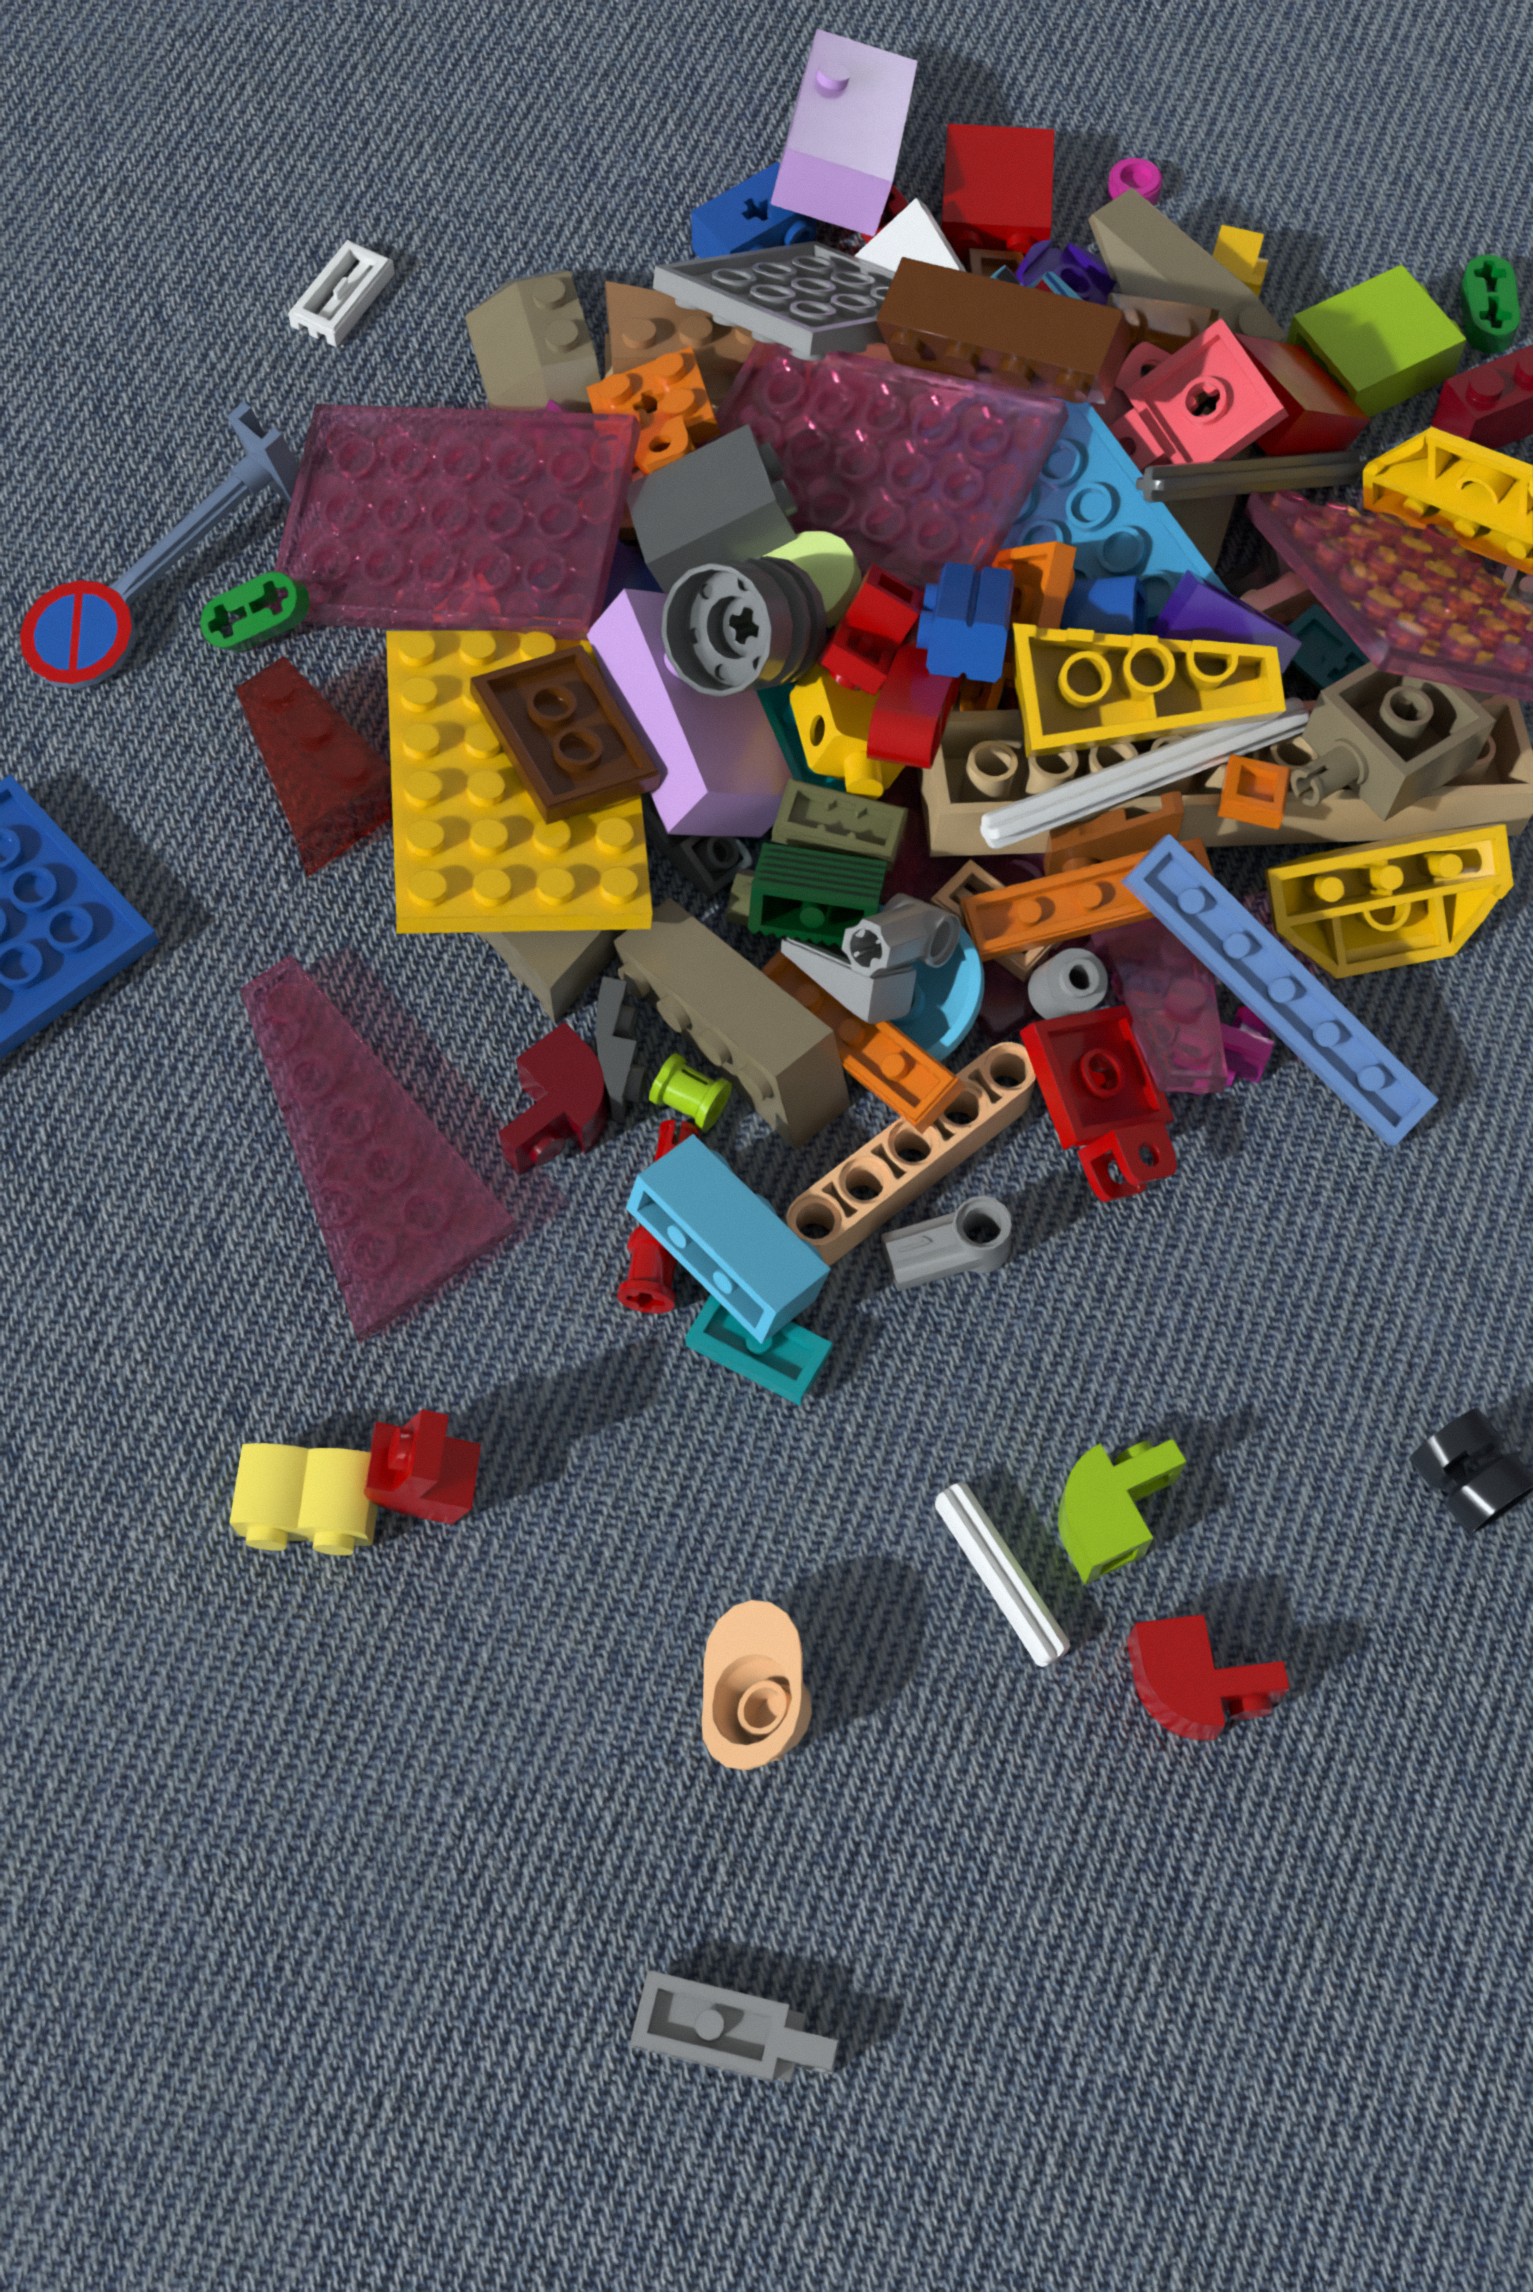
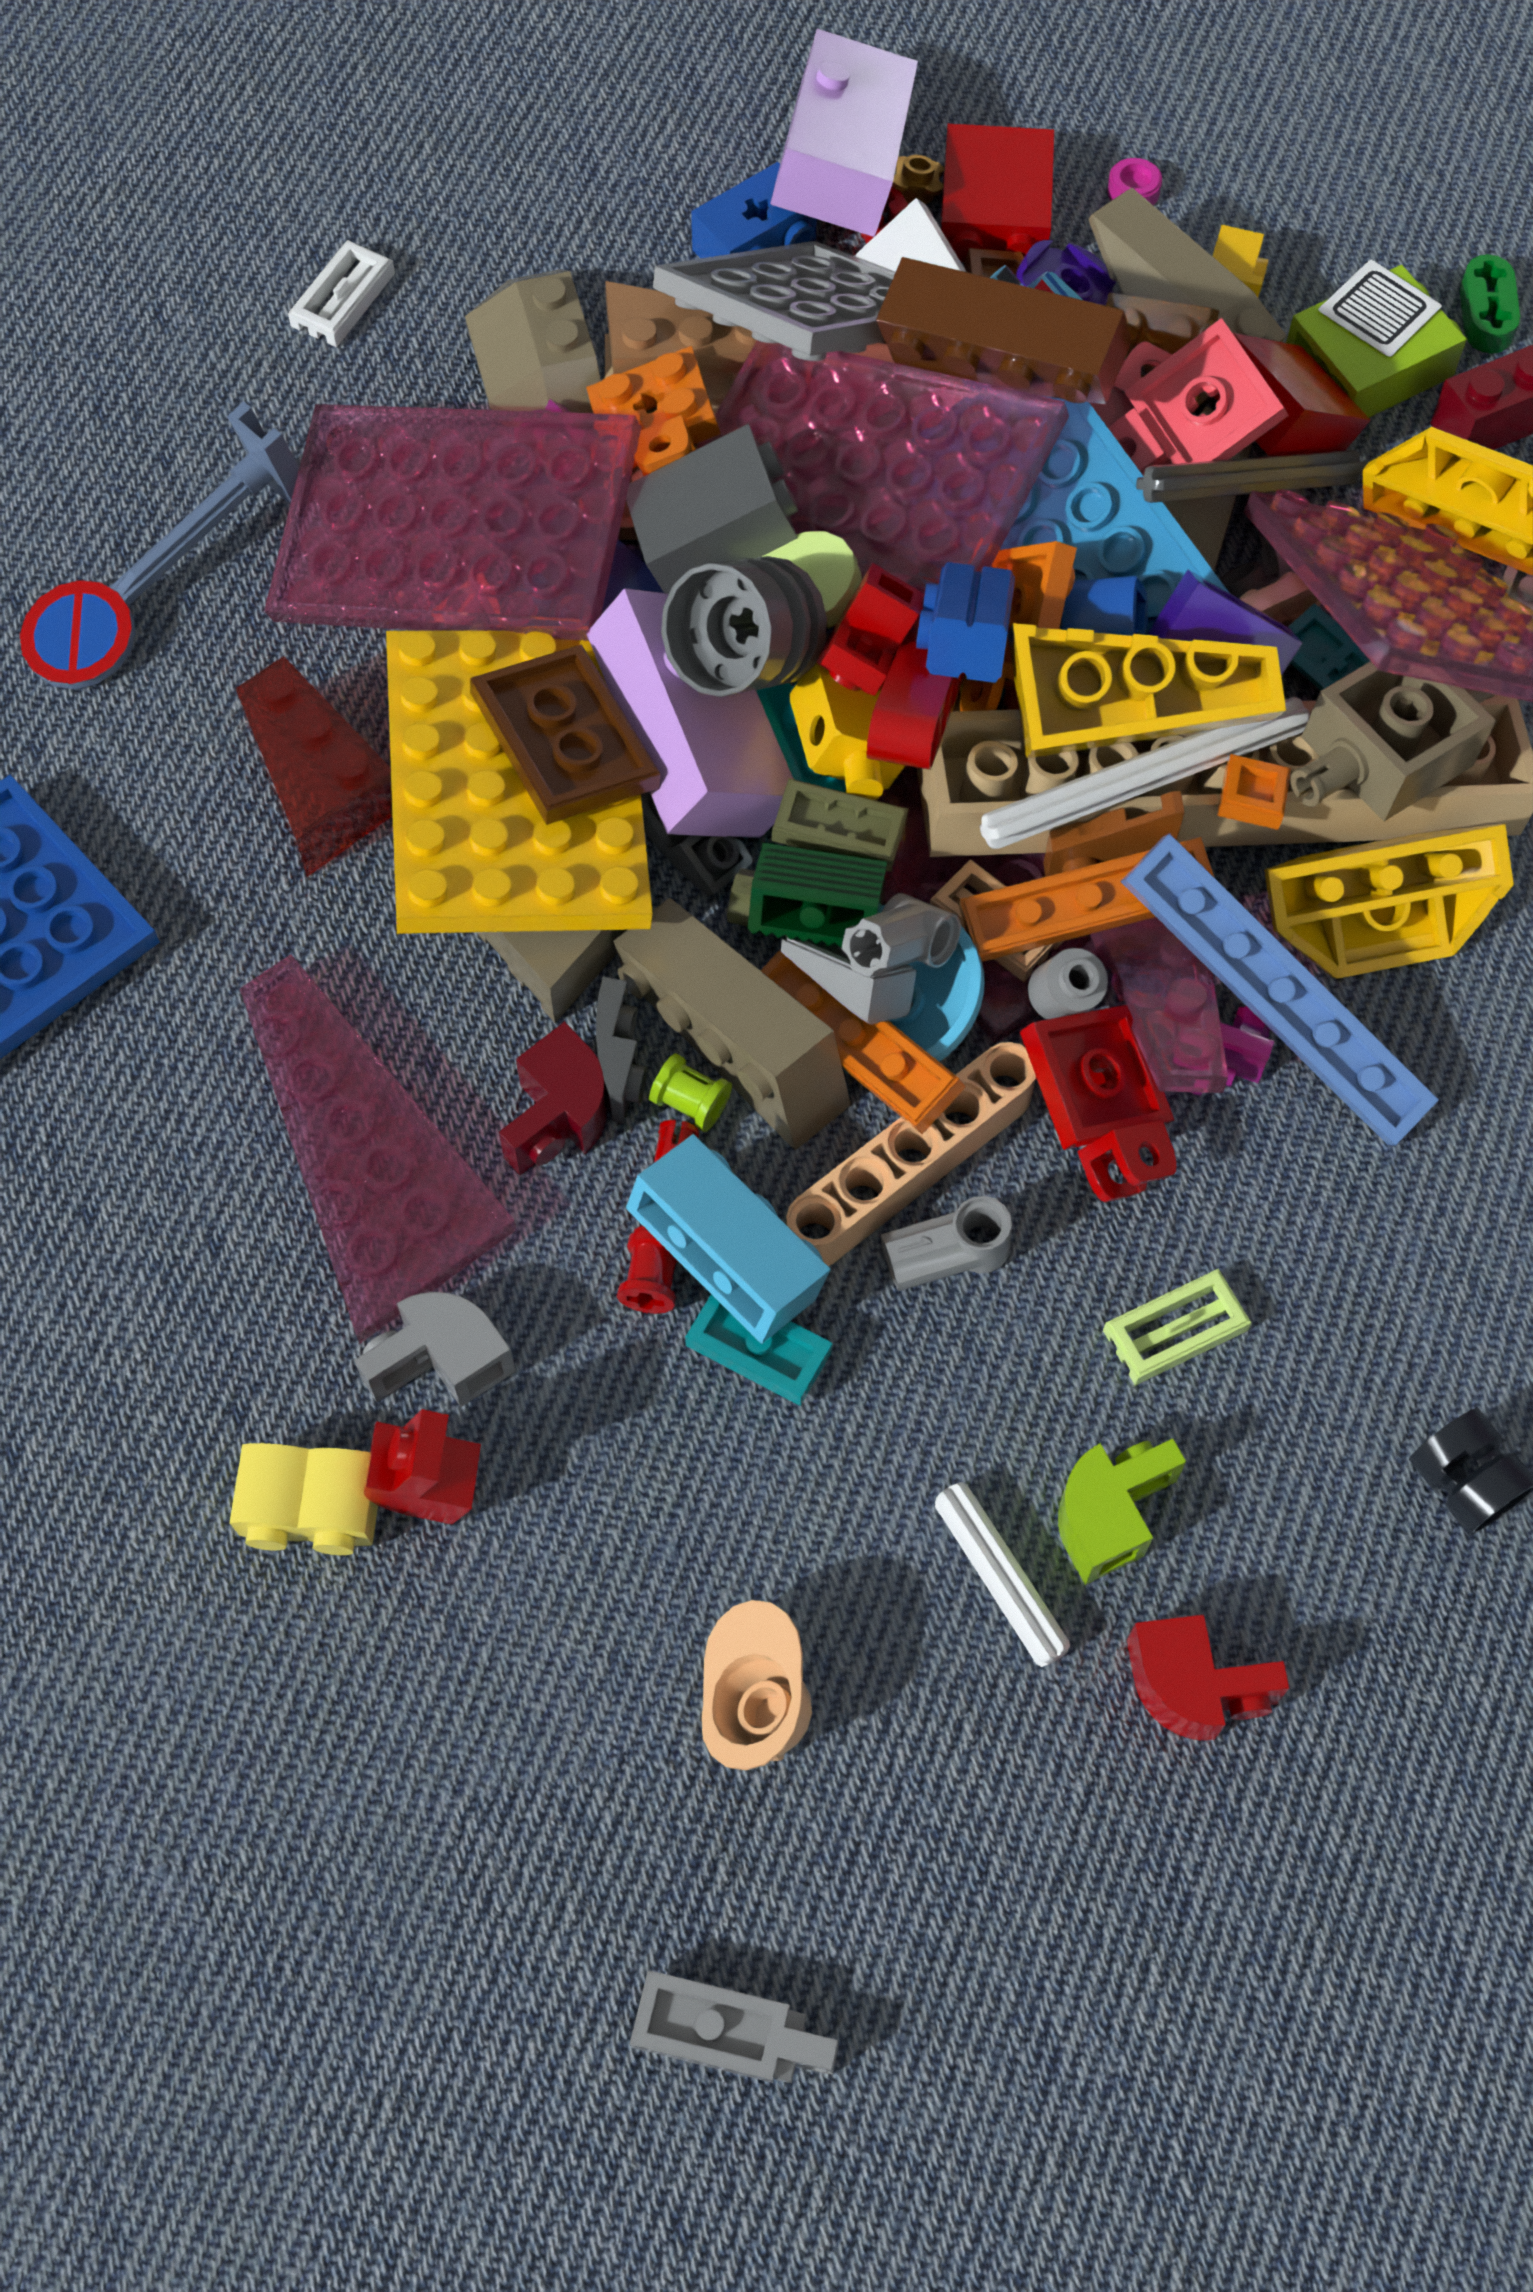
green beam [200,571,310,652] -> none
none -> light grey brick [354,1292,516,1407]
none -> pearl gold plate [892,155,944,204]
none -> yellowish green tile [1103,1269,1251,1386]
none -> white sticker [1318,260,1442,357]

